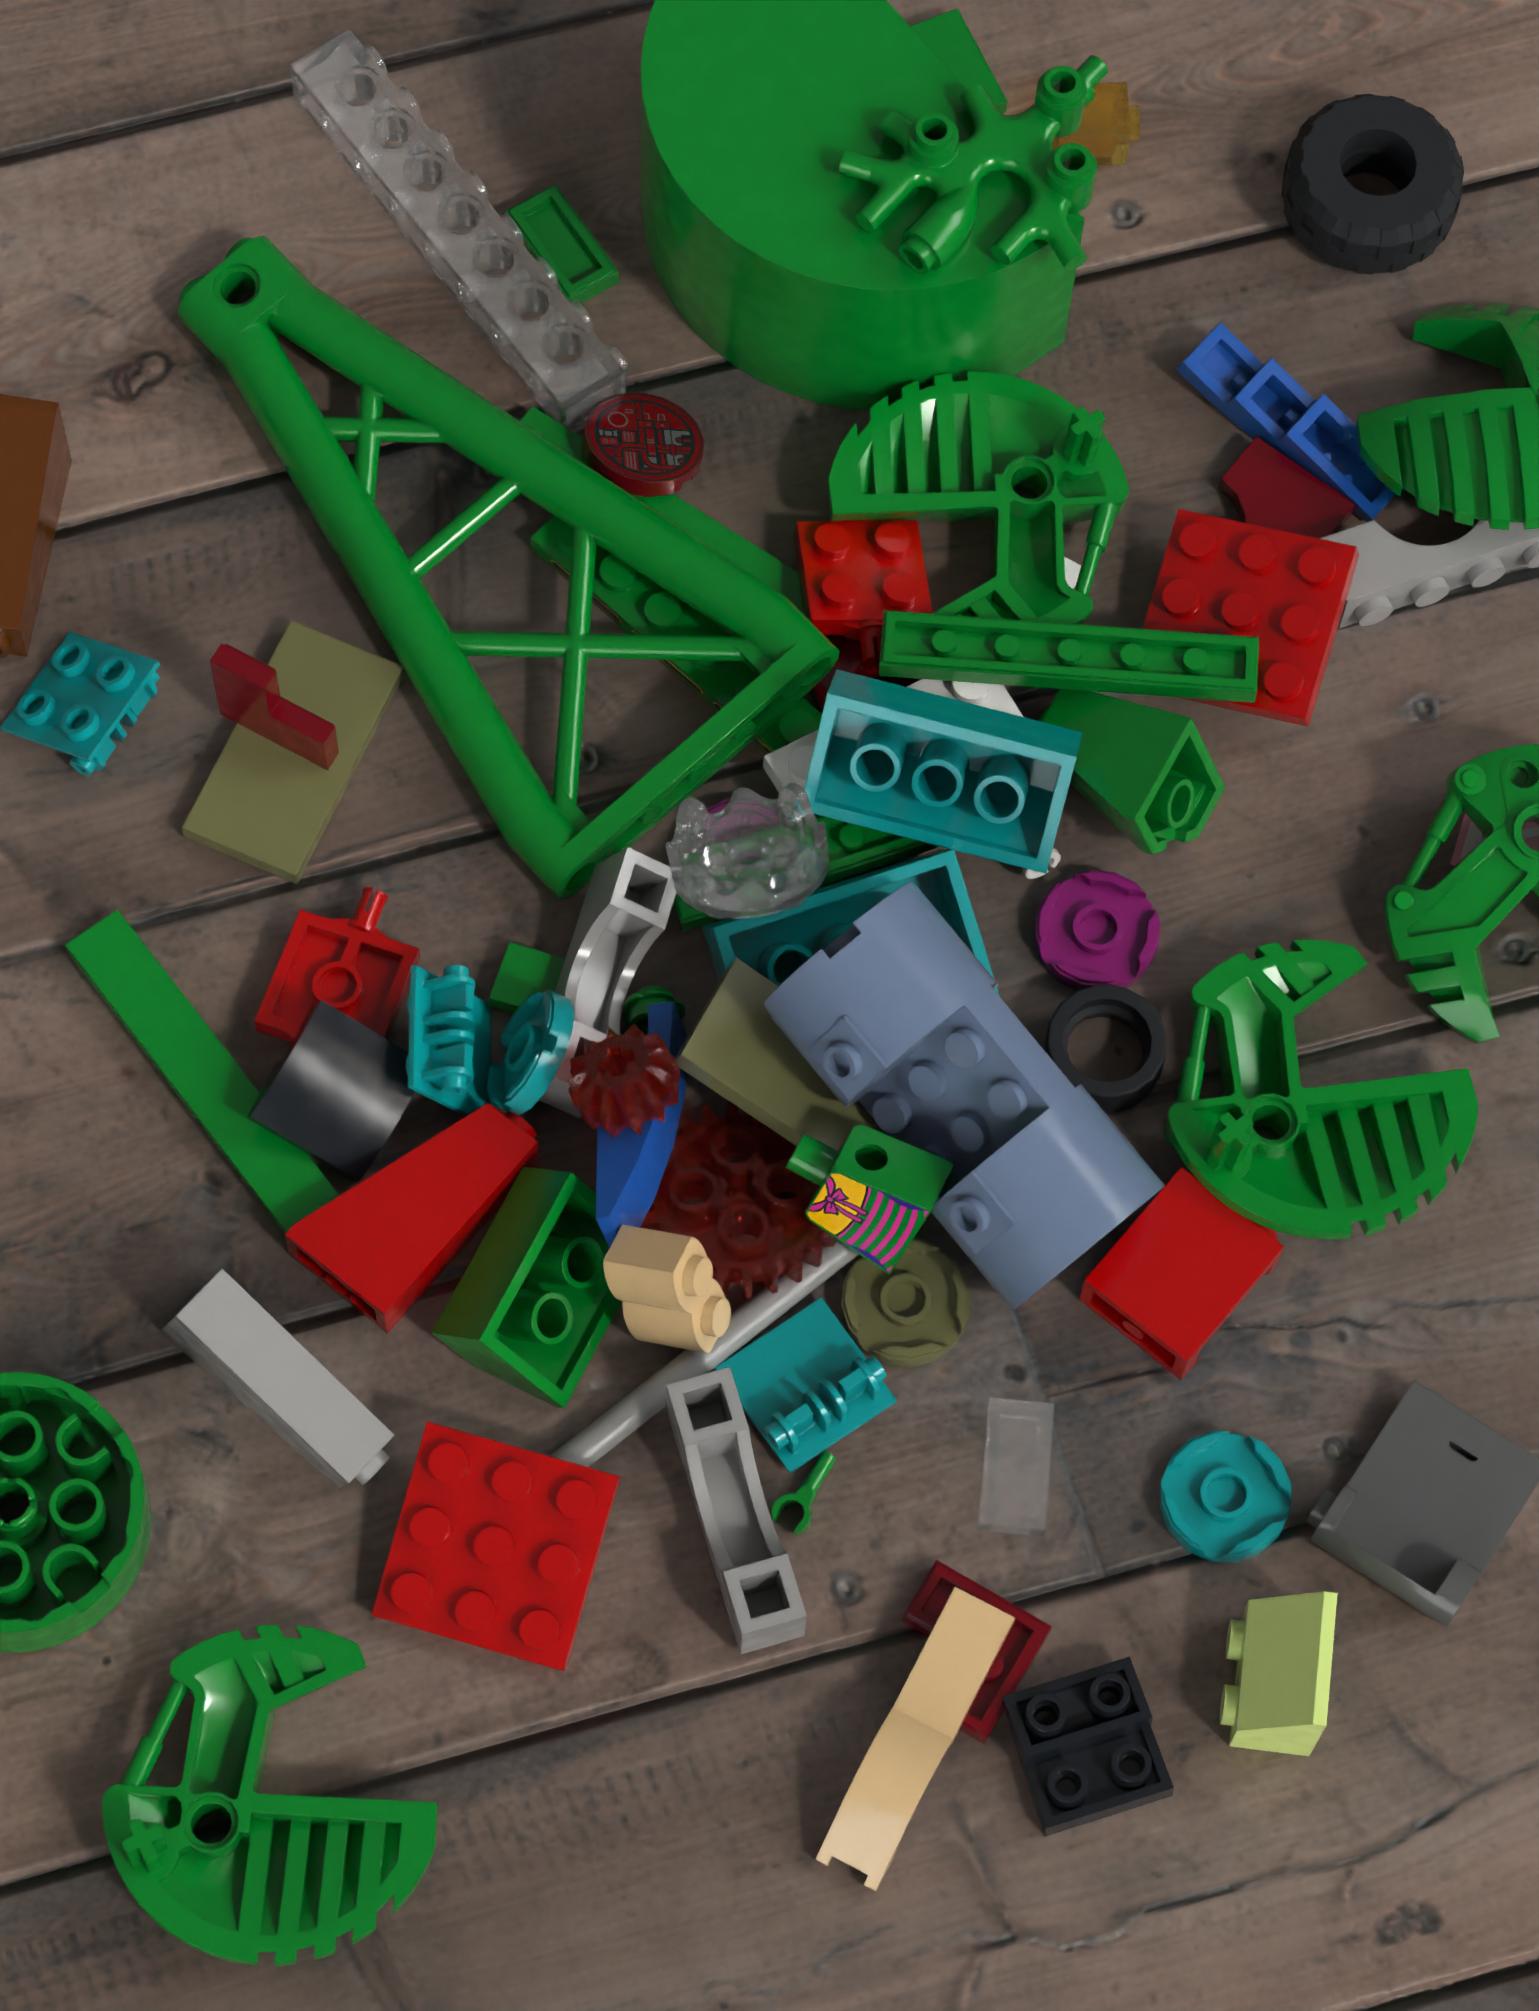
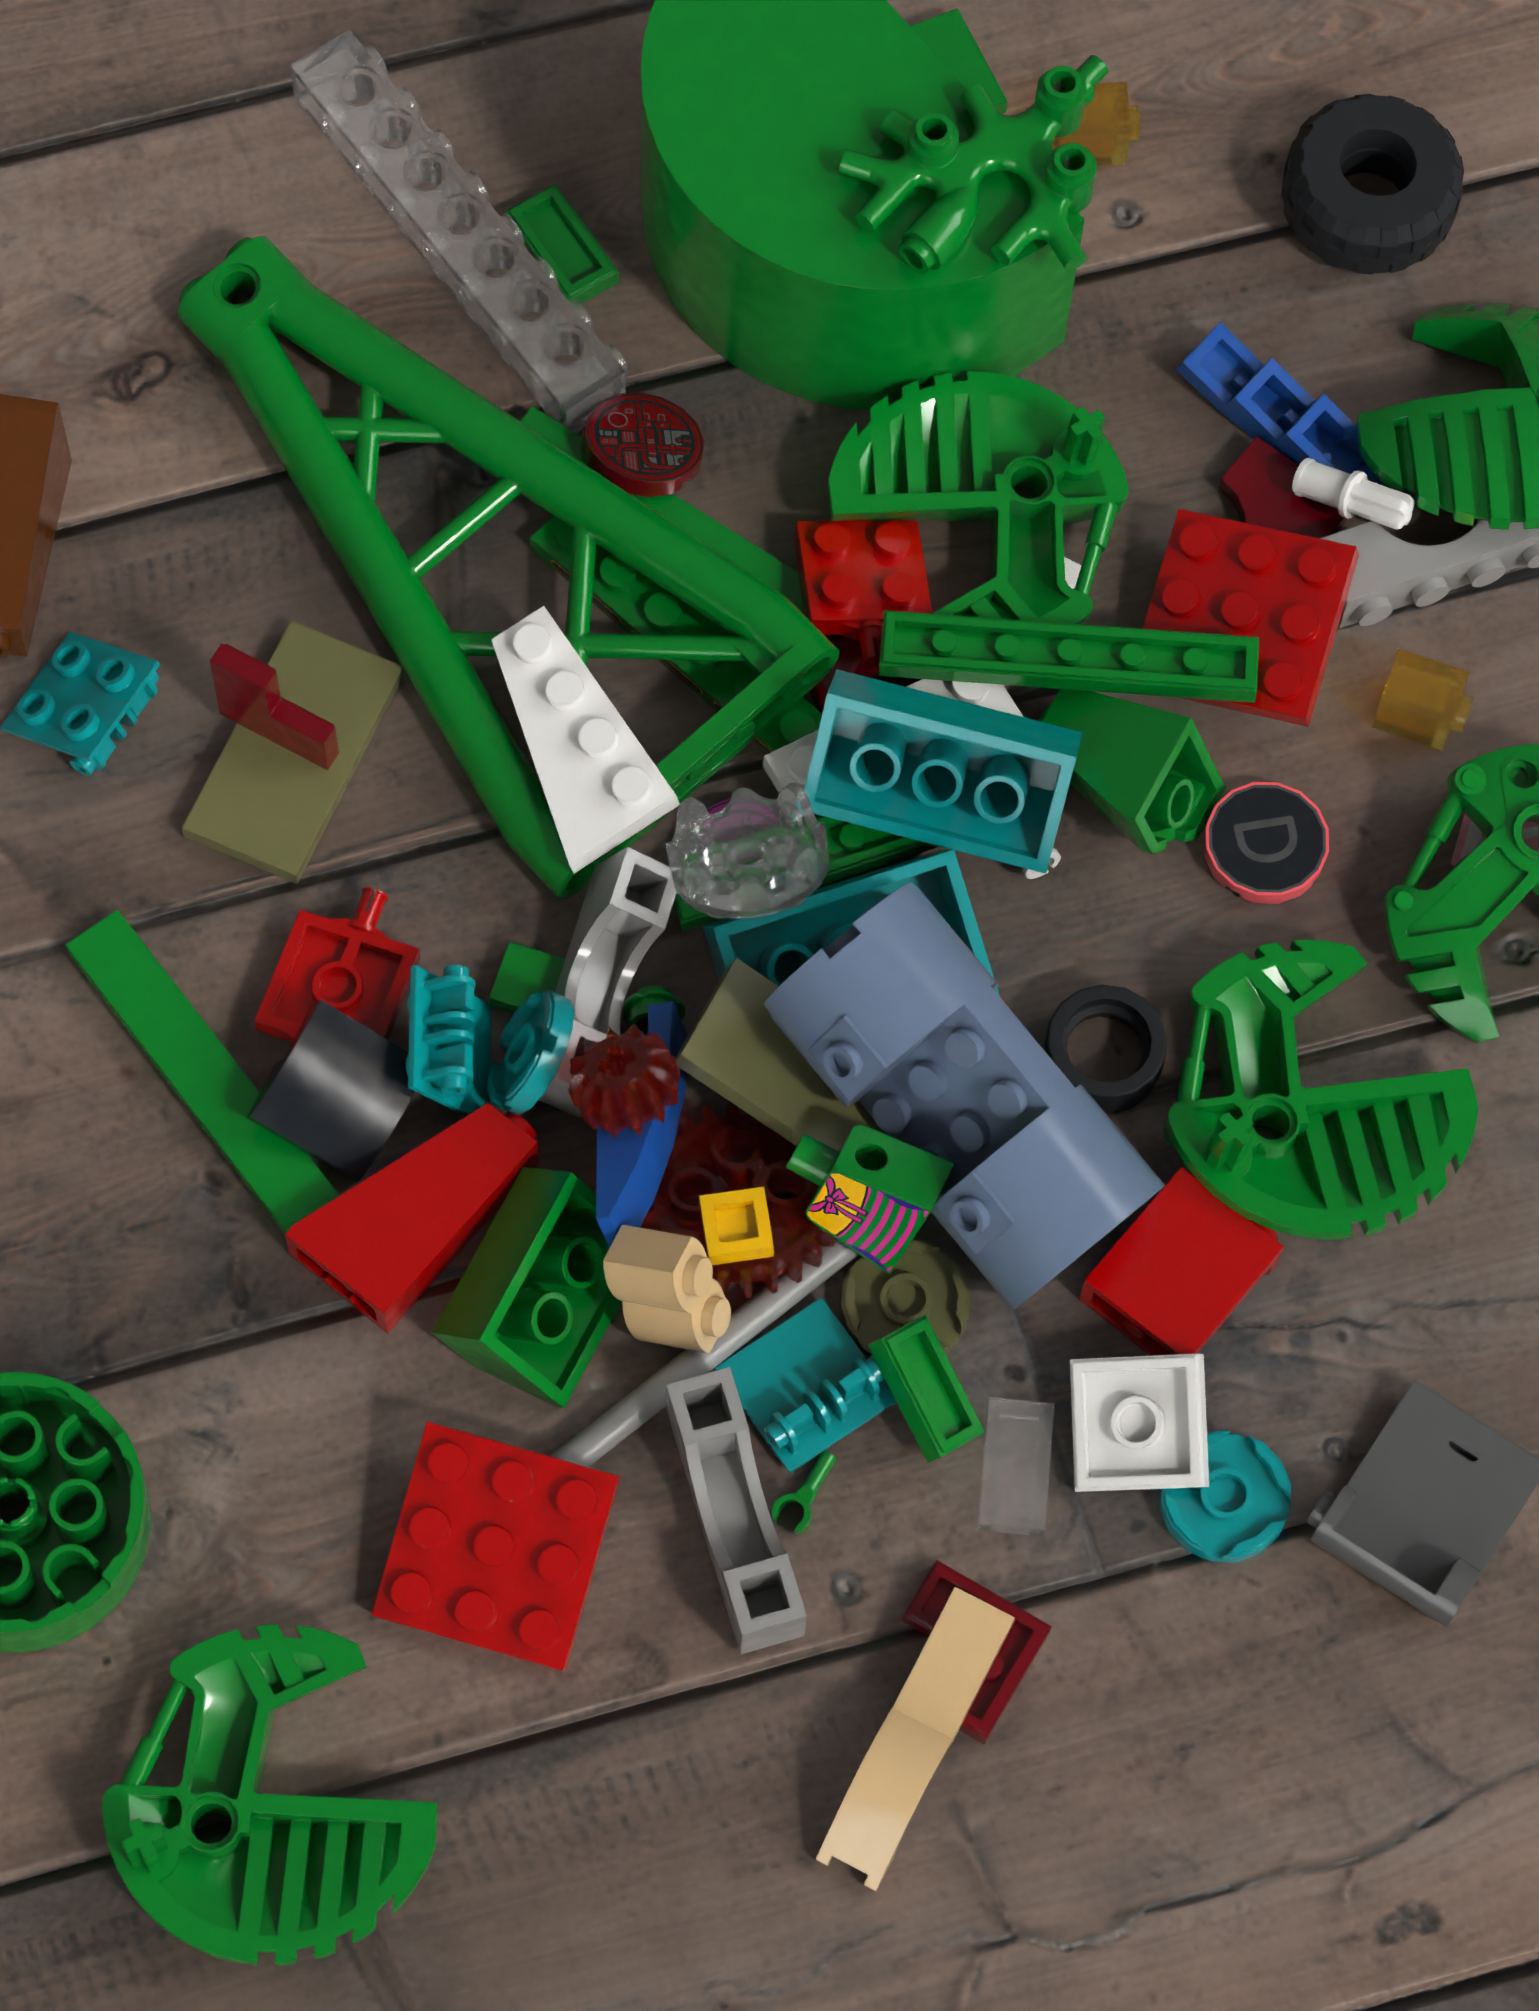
light grey slope [160,1269,394,1488] -> none
black slope [1002,1656,1174,1836] -> none
magenta tile [1034,870,1160,991] -> none
yellowish green slope [1220,1591,1338,1756] -> none
none -> white wing [491,606,680,874]
none -> yellow tile [699,1186,774,1265]
none -> green tile [868,1314,985,1463]
none -> white tile [1070,1354,1209,1492]
none -> black tile [1203,782,1329,904]
none -> white axle [1292,458,1415,530]
none -> clear yellow brick [1372,648,1474,751]

